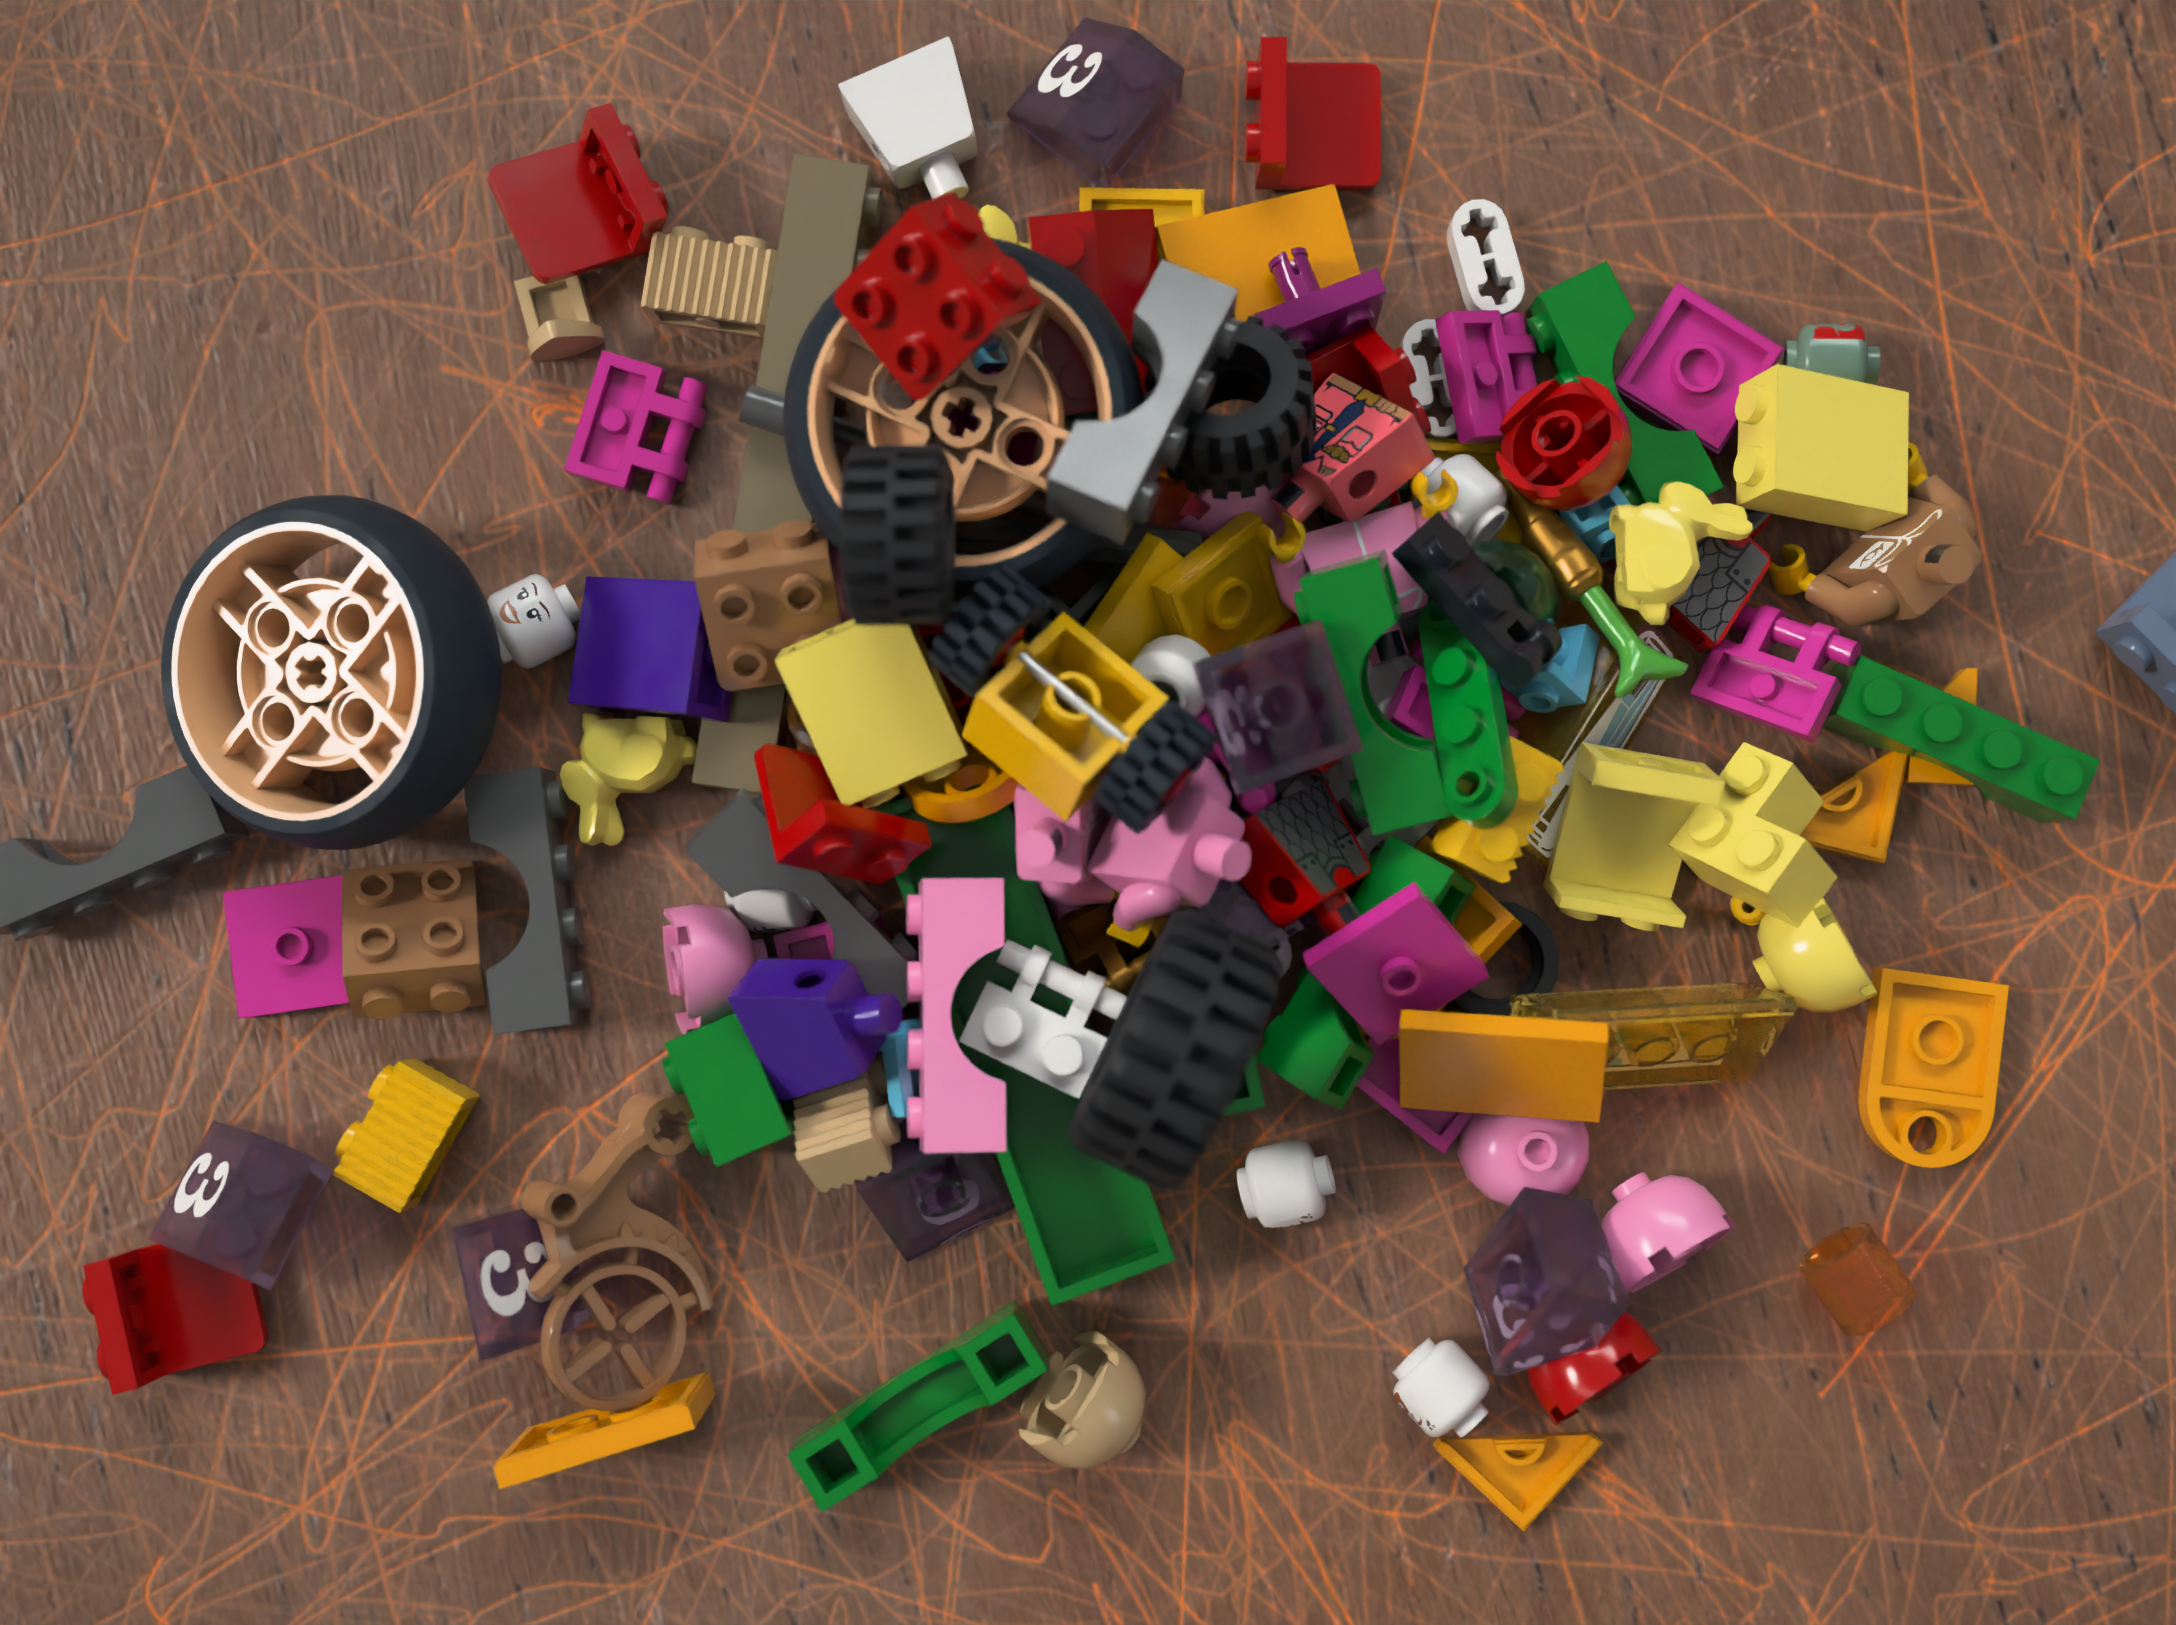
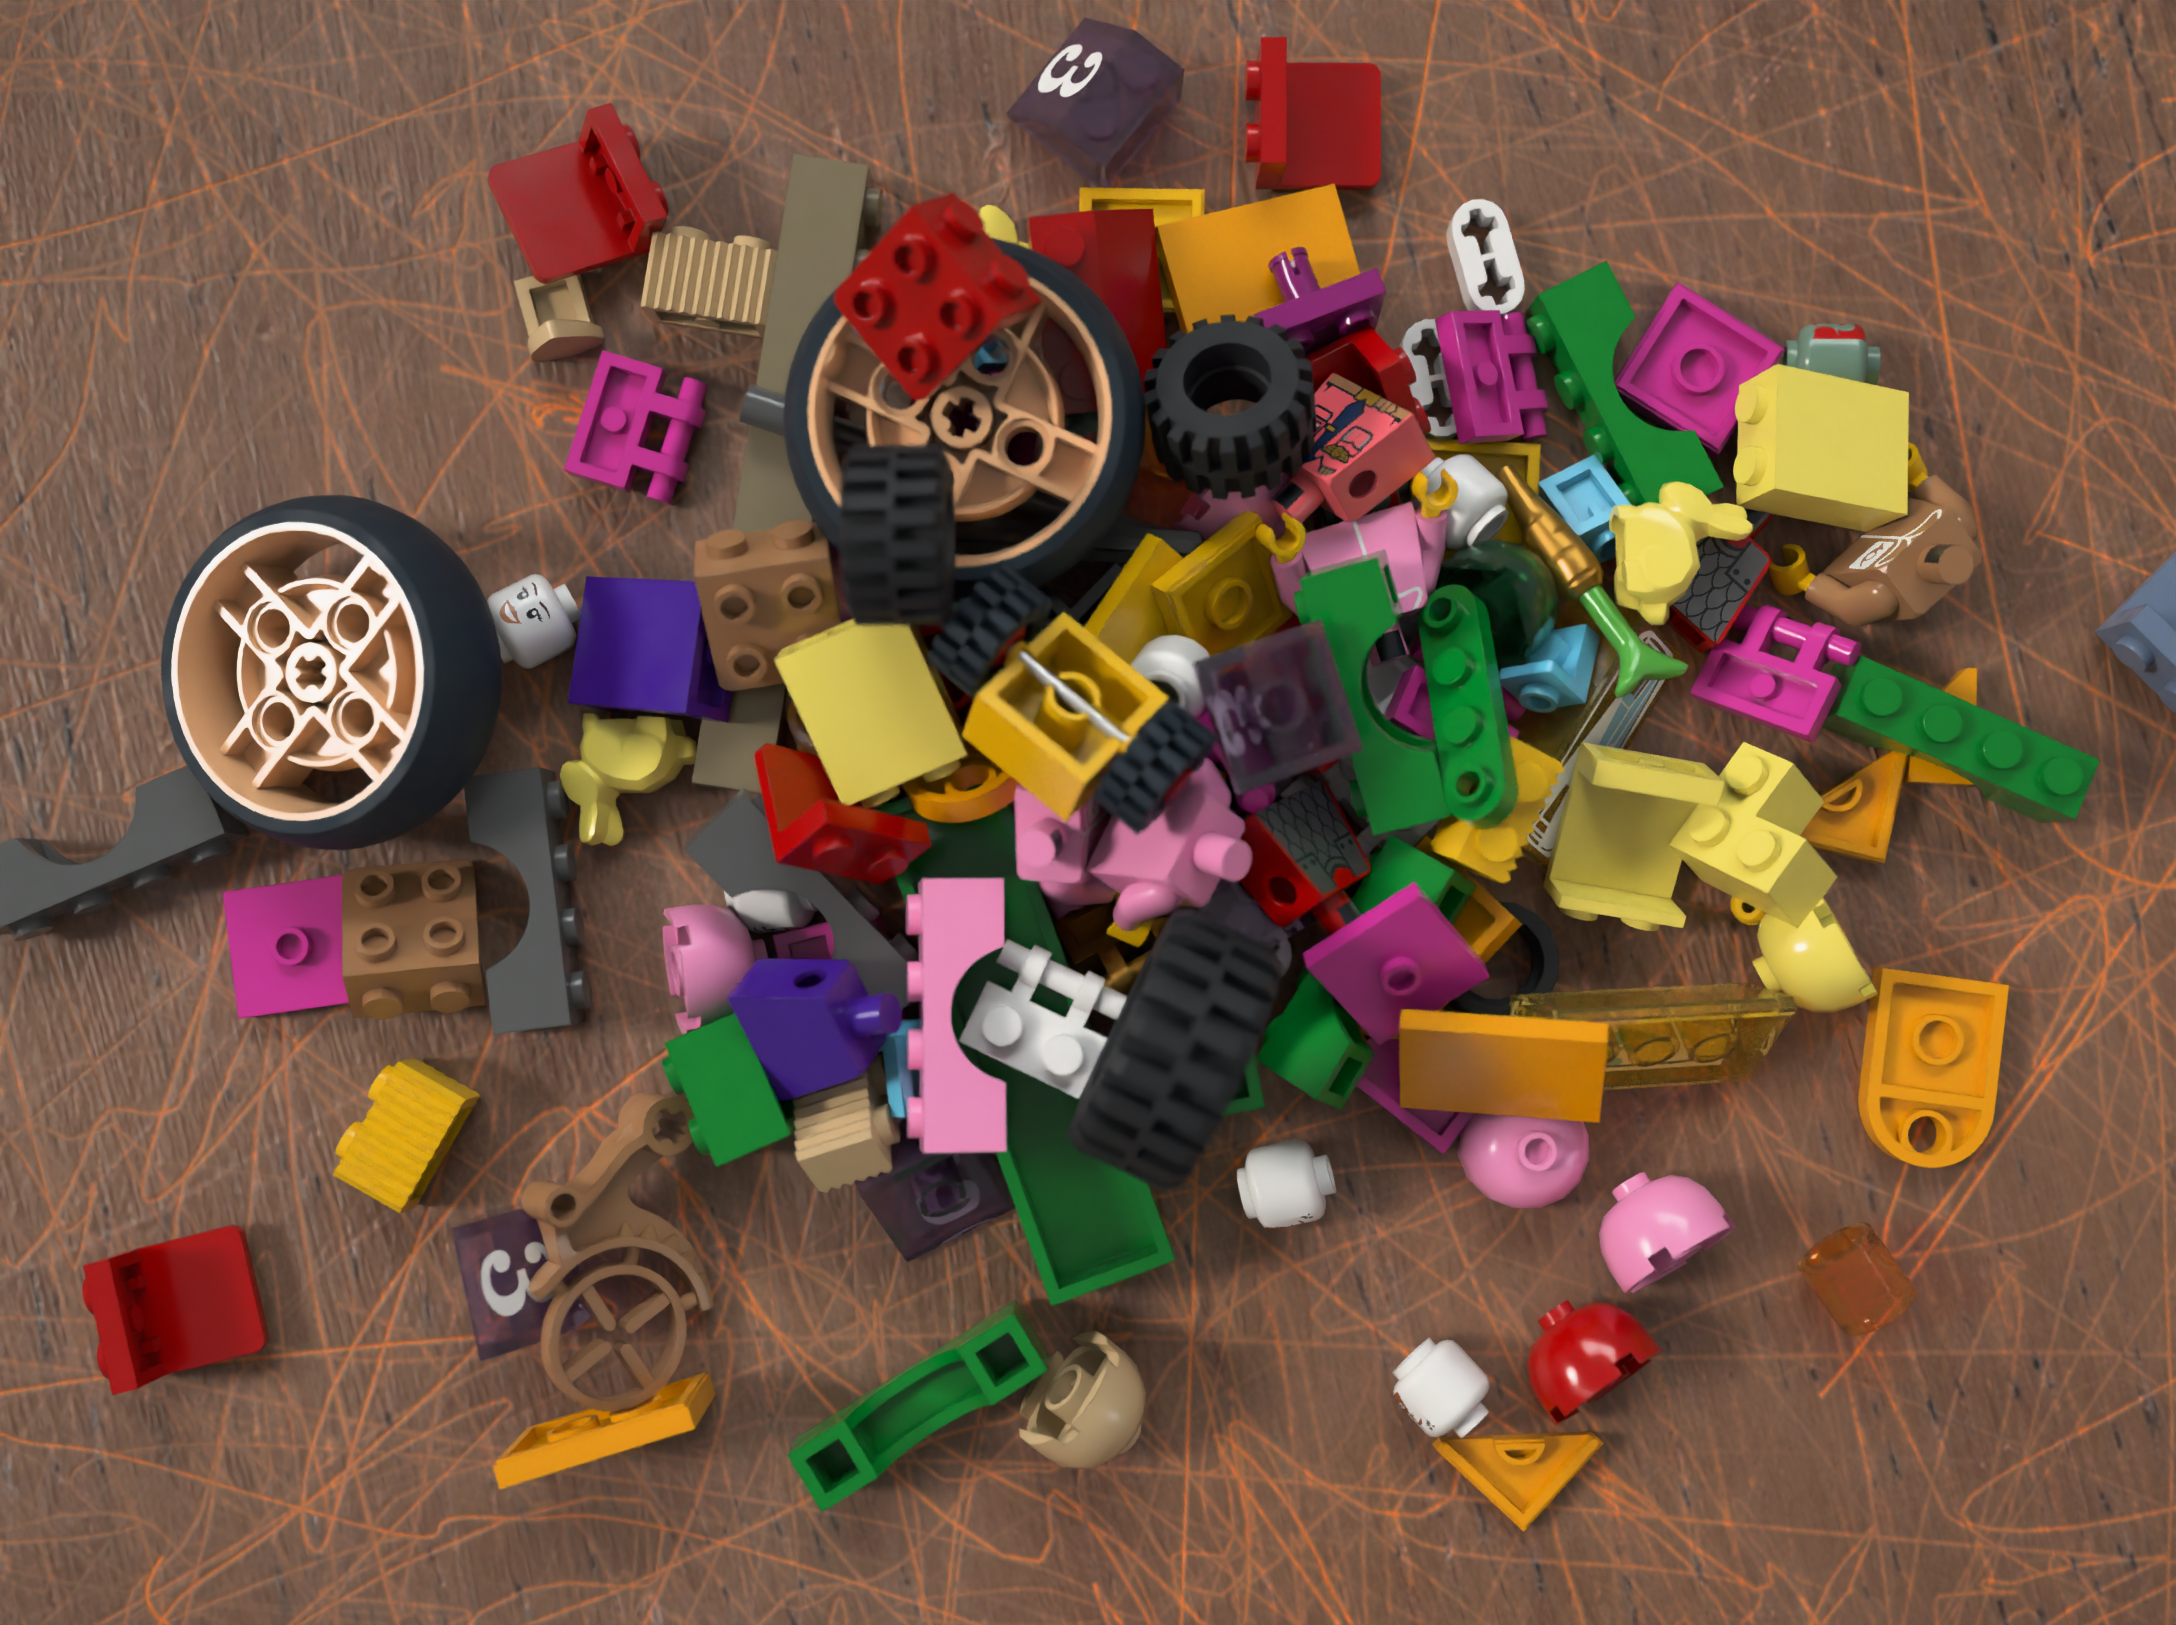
clear purple slope [148,1120,333,1291] -> none
white torso [838,36,978,199] -> none
arch [1046,259,1243,545] -> none
black plate [1391,511,1562,687] -> none
slope [1463,1187,1630,1376] -> none
red cylinder [1496,376,1632,511] -> none

